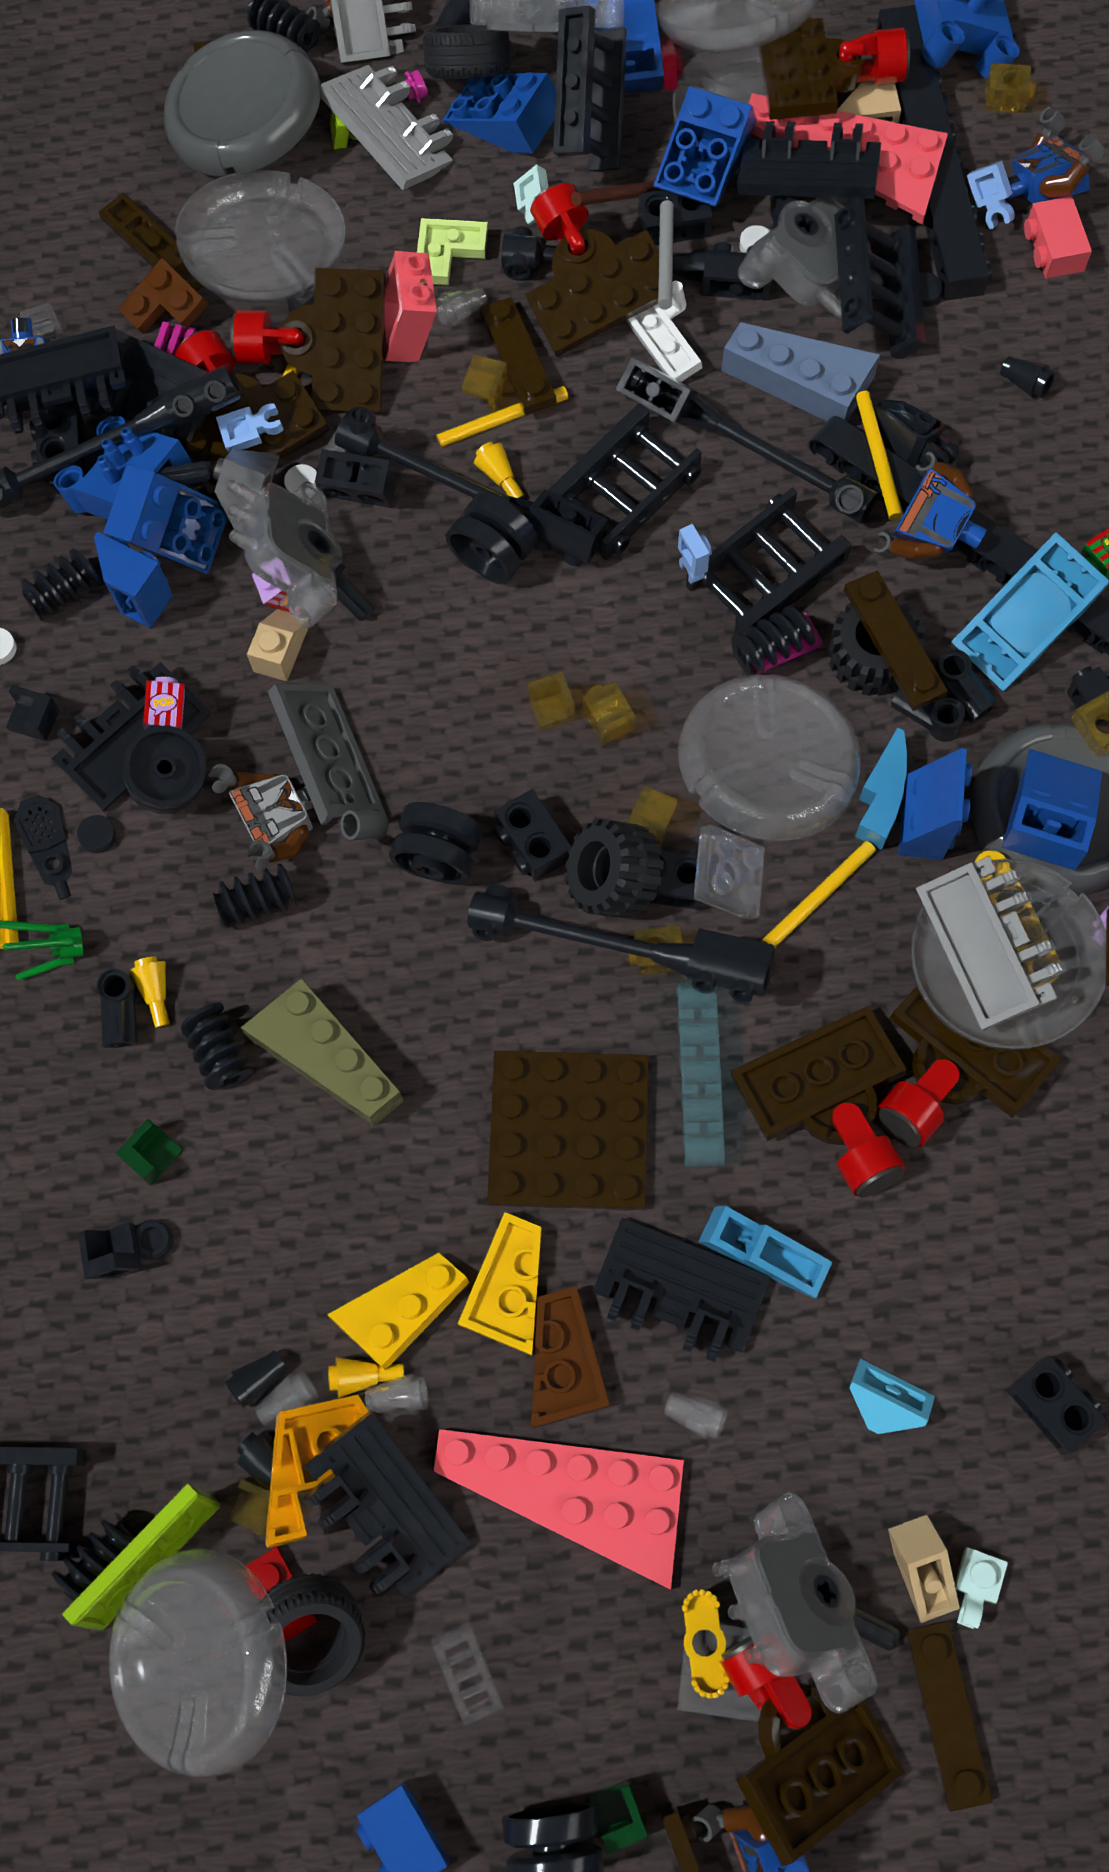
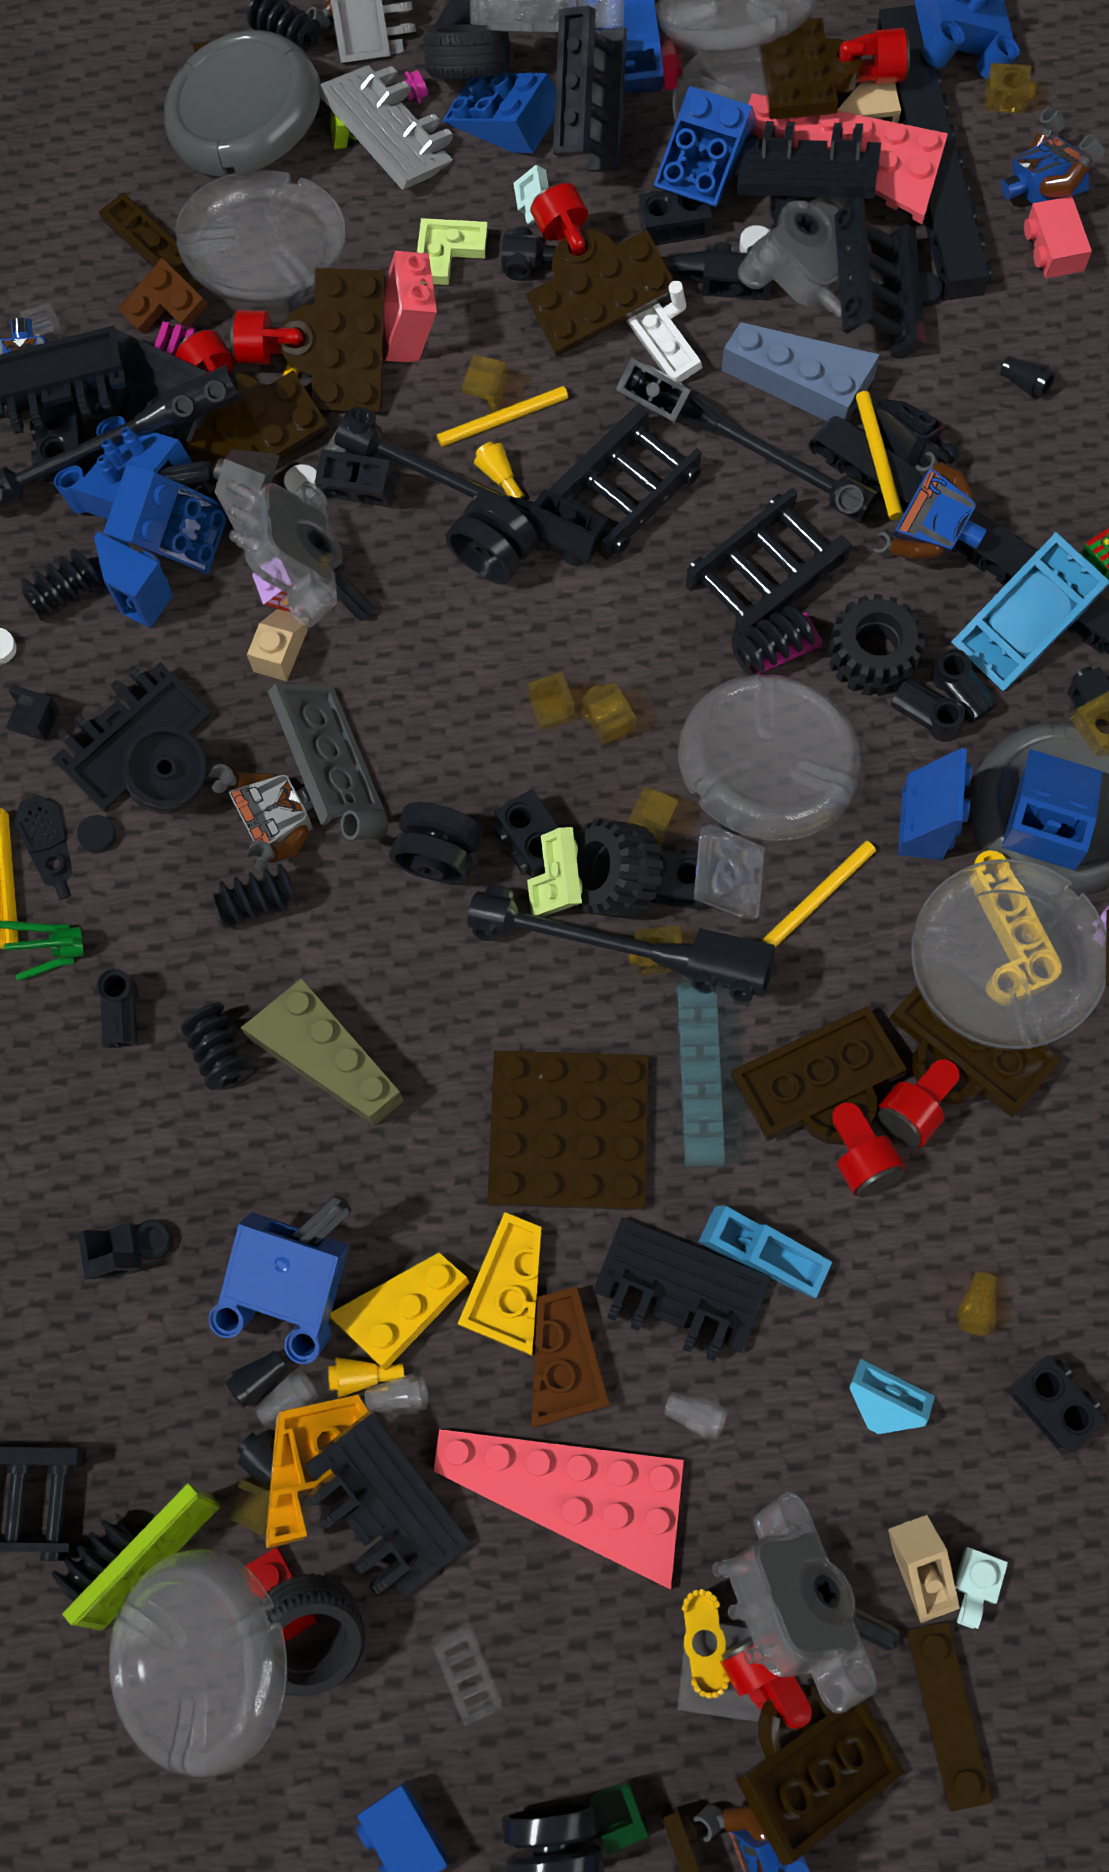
dark green panel [115,1119,182,1185] -> none
yellow cone [128,956,170,1028] -> none
brick [143,677,185,730] -> none
light blue plate [216,404,284,453] -> none
clear cone [435,286,487,326] -> none
dark brown plate [480,297,557,415] -> none
copper bar [571,181,662,206] -> none
light grey bar [658,200,674,310] -> none
light blue plate [678,524,712,584] -> none
dark brown plate [844,570,948,711] -> none
dark azure slope [855,728,907,850] -> none
light grey hinge [916,856,1066,1031] -> none
light blue plate [967,161,1015,229] -> none
none -> blue piece [208,1195,352,1364]
none -> yellowish green plate [527,827,583,917]
none -> clear yellow cone [956,1272,997,1336]

